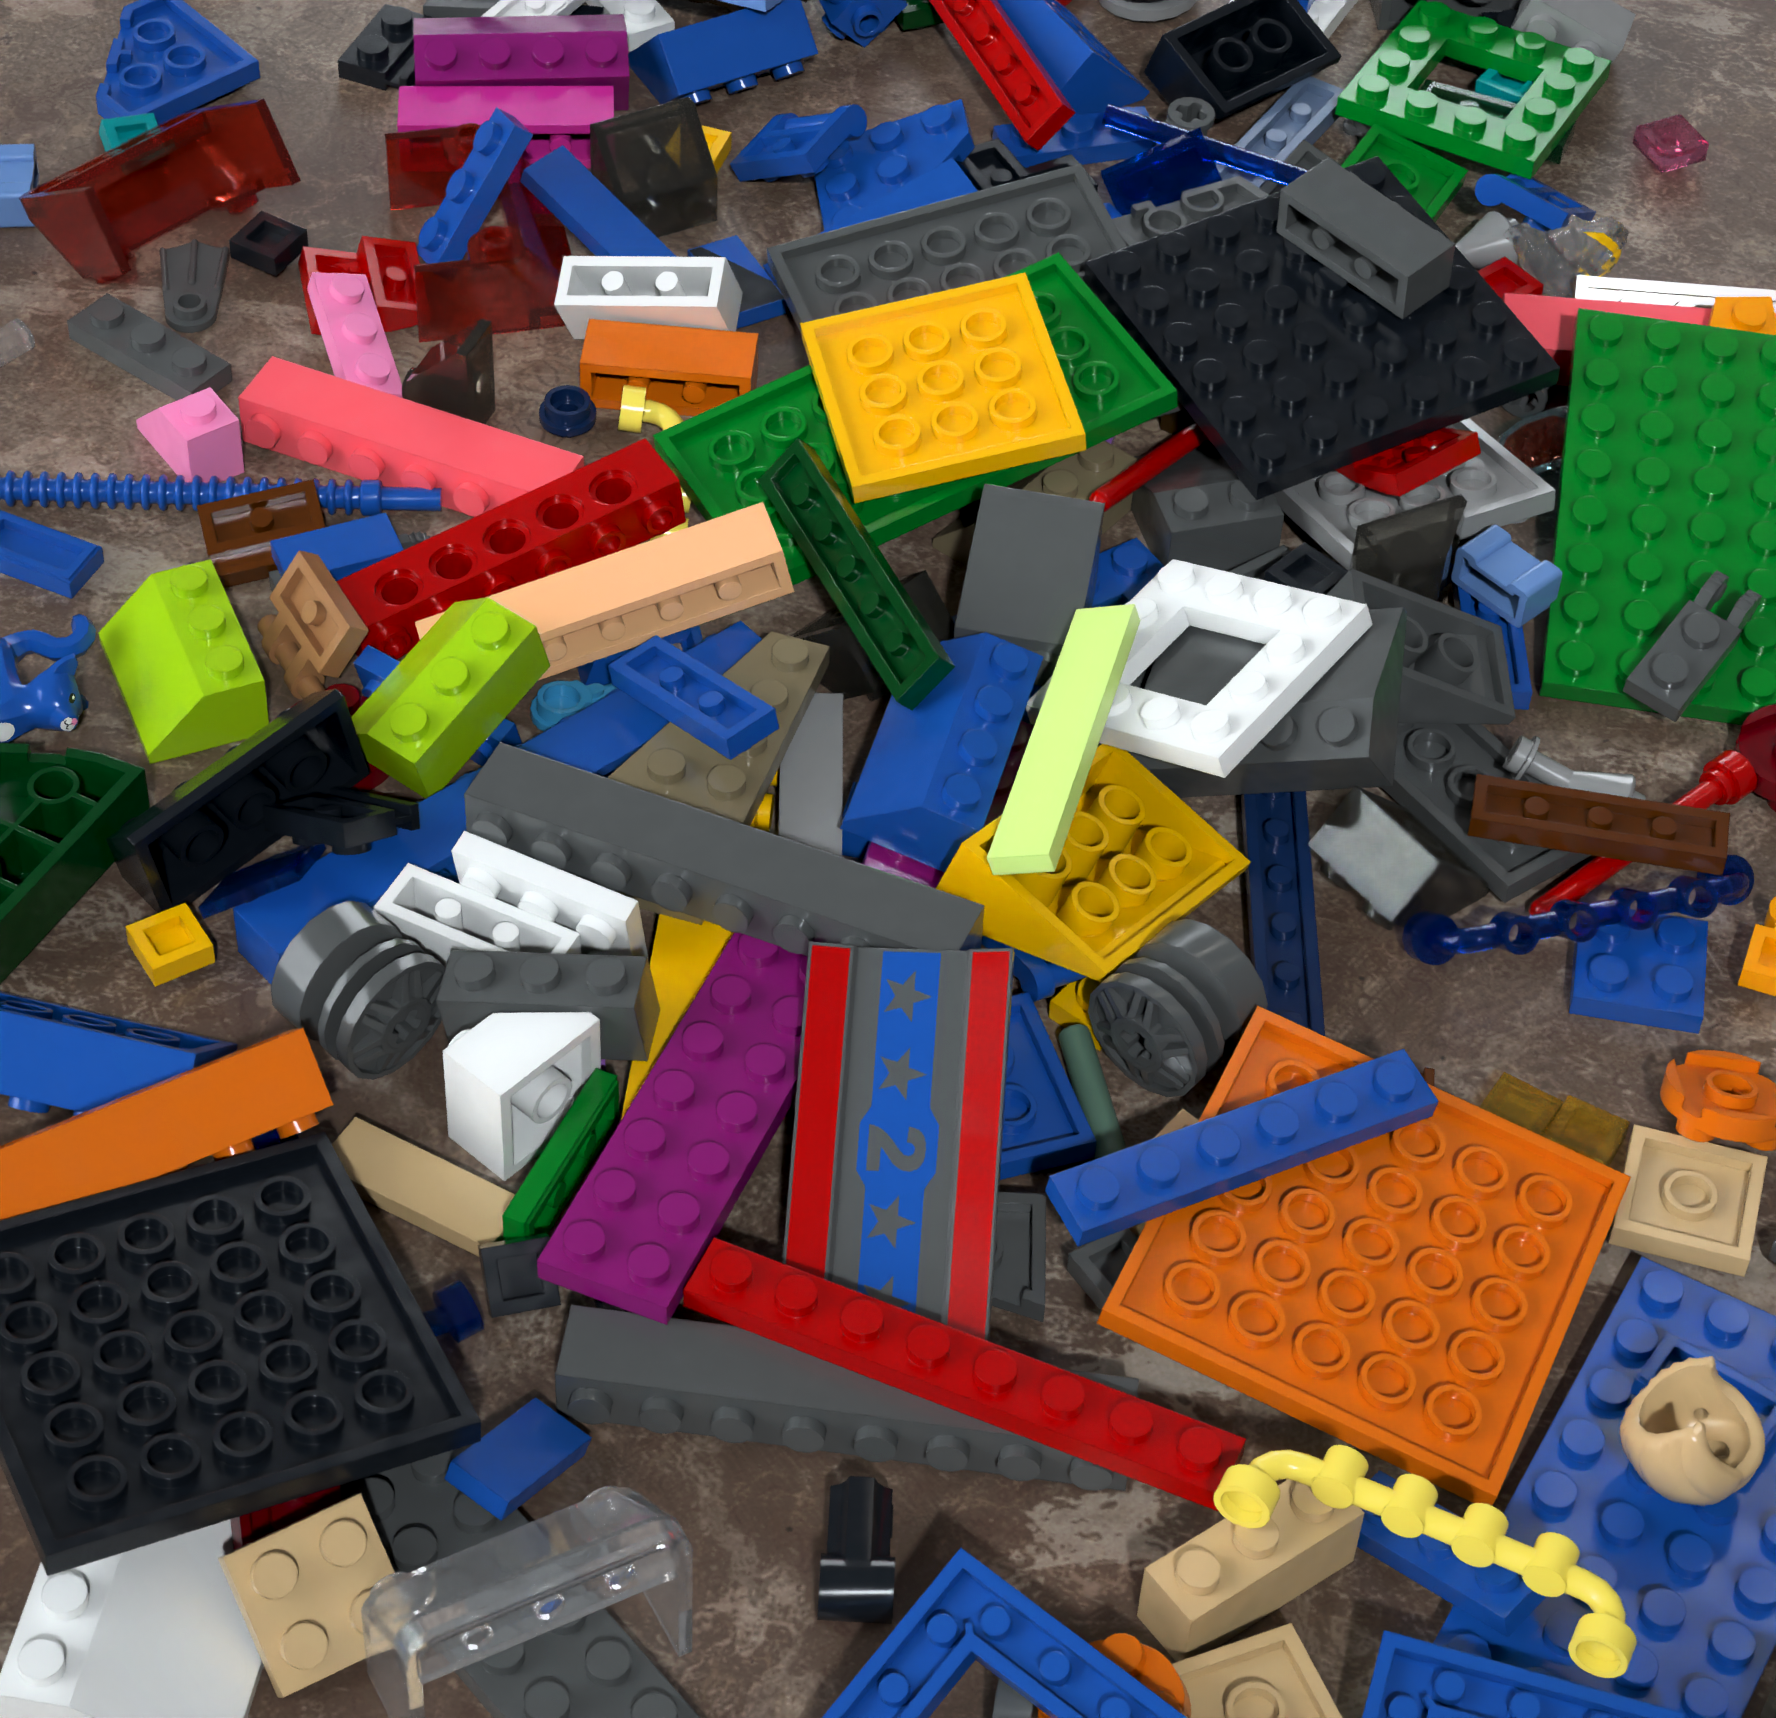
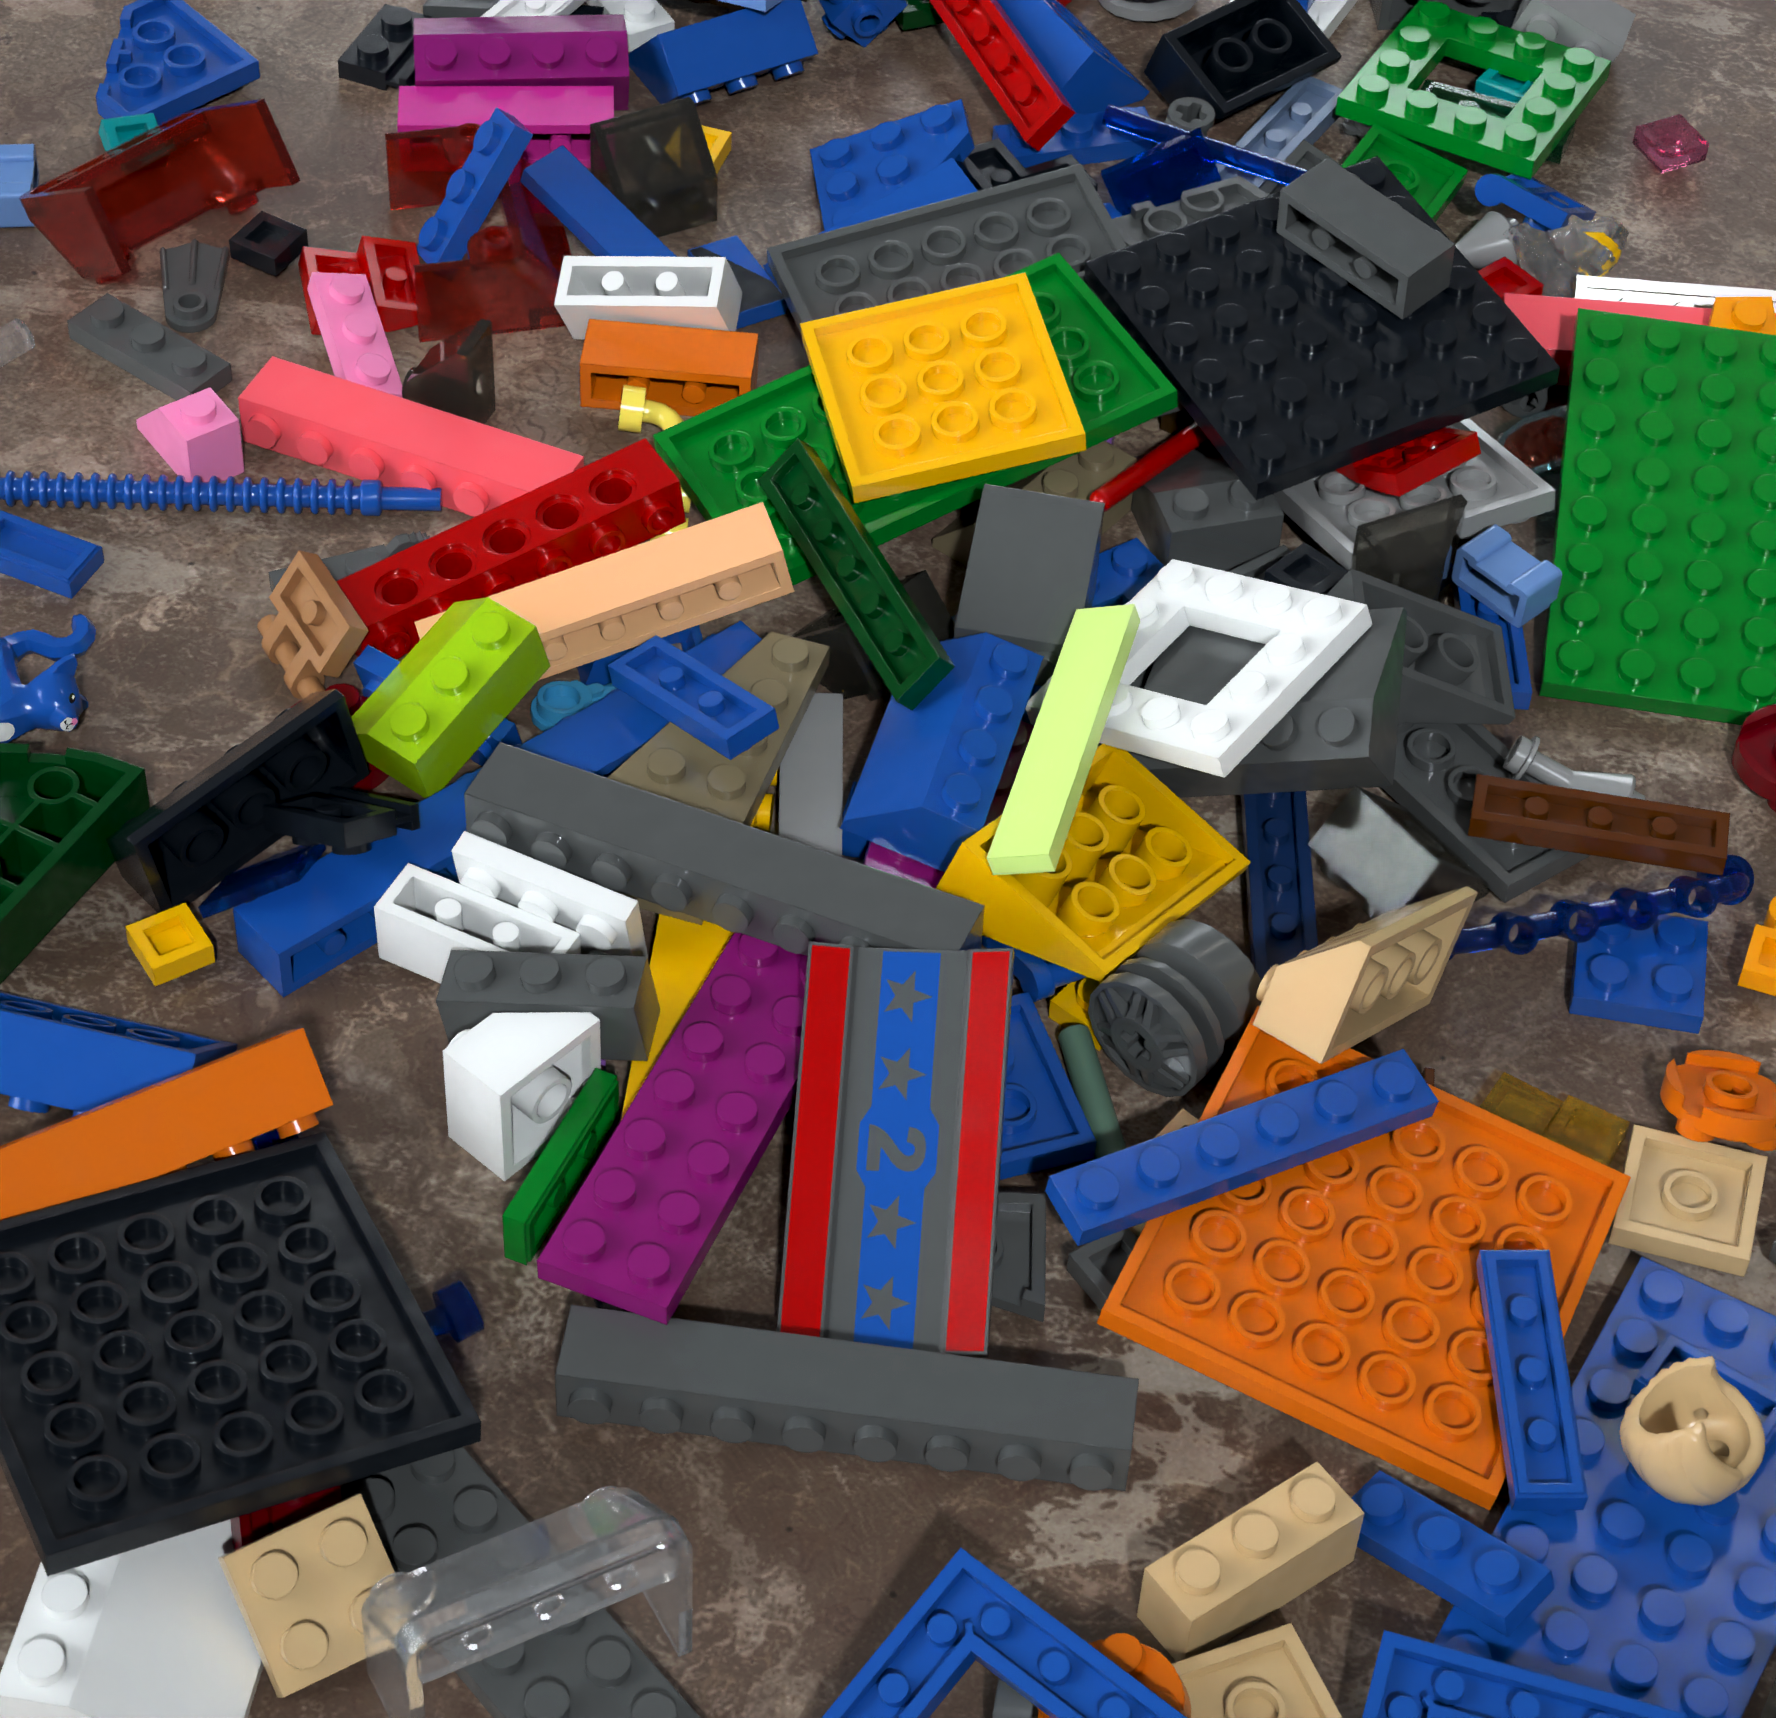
lime slope [98,559,269,764] -> none
reddish brown plate [197,479,325,588] -> none
blue tile [270,512,404,581] -> none
dark grey wheel [271,900,446,1080] -> none
tan tile [332,1117,515,1257] -> none
blue tile [444,1397,592,1521] -> none
black plate [478,1233,561,1318] -> none
dark blue plate [539,385,597,438] -> none
red plate [683,1237,1246,1511] -> none
blue plate [730,104,867,182] -> none
black piece [817,1476,895,1624] -> none
light yellow bar [1213,1445,1637,1678] -> none
red piece [1529,750,1757,924] -> none
dark grey hinge [1623,570,1762,722] -> none
none -> tan slope [1252,886,1478,1064]
none -> blue tile [1476,1250,1588,1511]

